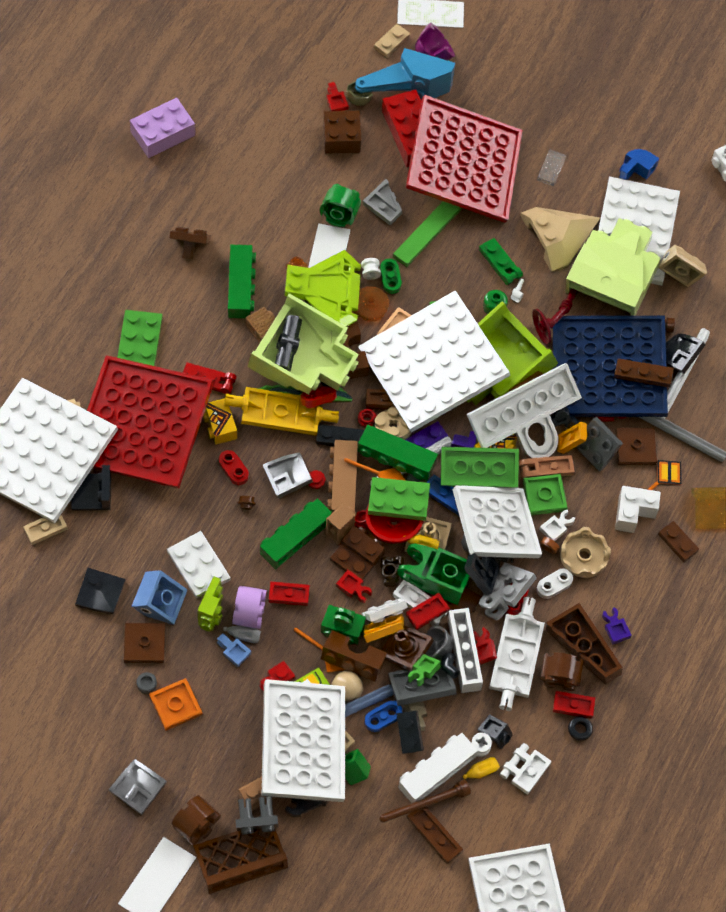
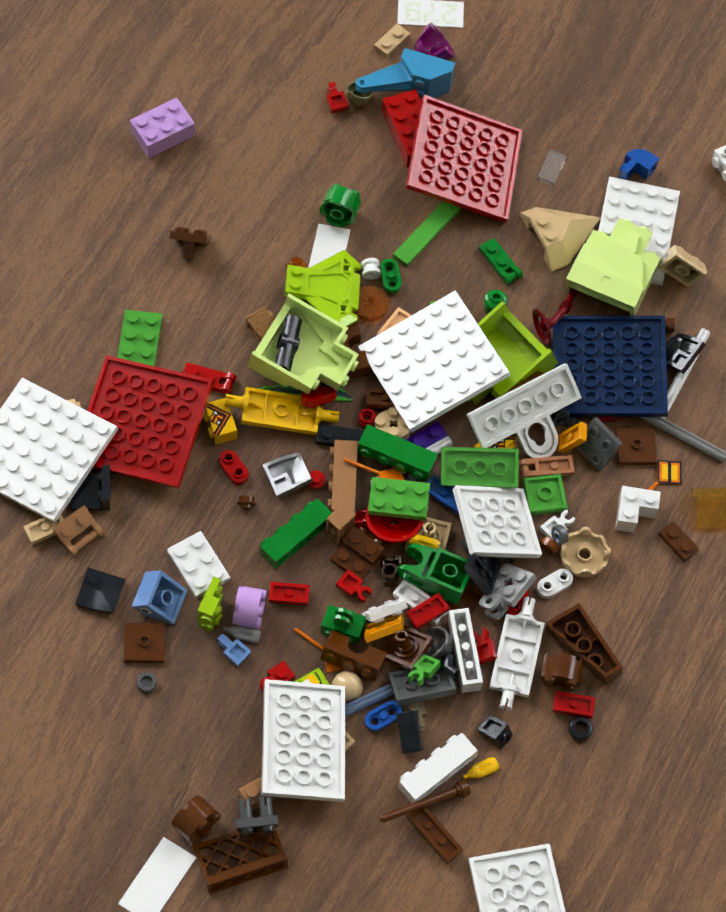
flat silver plate [109,759,167,815] -> none
orange tile [149,678,203,731] -> none
green brick [228,244,256,318] -> none
black piece [285,798,328,817] -> none
reddish brown brick [323,111,361,154] -> none
green panel [345,749,371,785] -> none
light grey wing [363,179,402,225] -> none
dark purple panel [451,431,477,448] -> none
white wheel [471,733,492,757] -> none
white plate [500,743,552,795] -> none
white hand [511,279,524,303] -> none
dark purple plate [602,607,632,645] -> none
reddish brown plate [614,359,674,388] -> none
none -> medium nougat plate [52,505,105,557]
none -> dark grey tile [551,524,568,545]

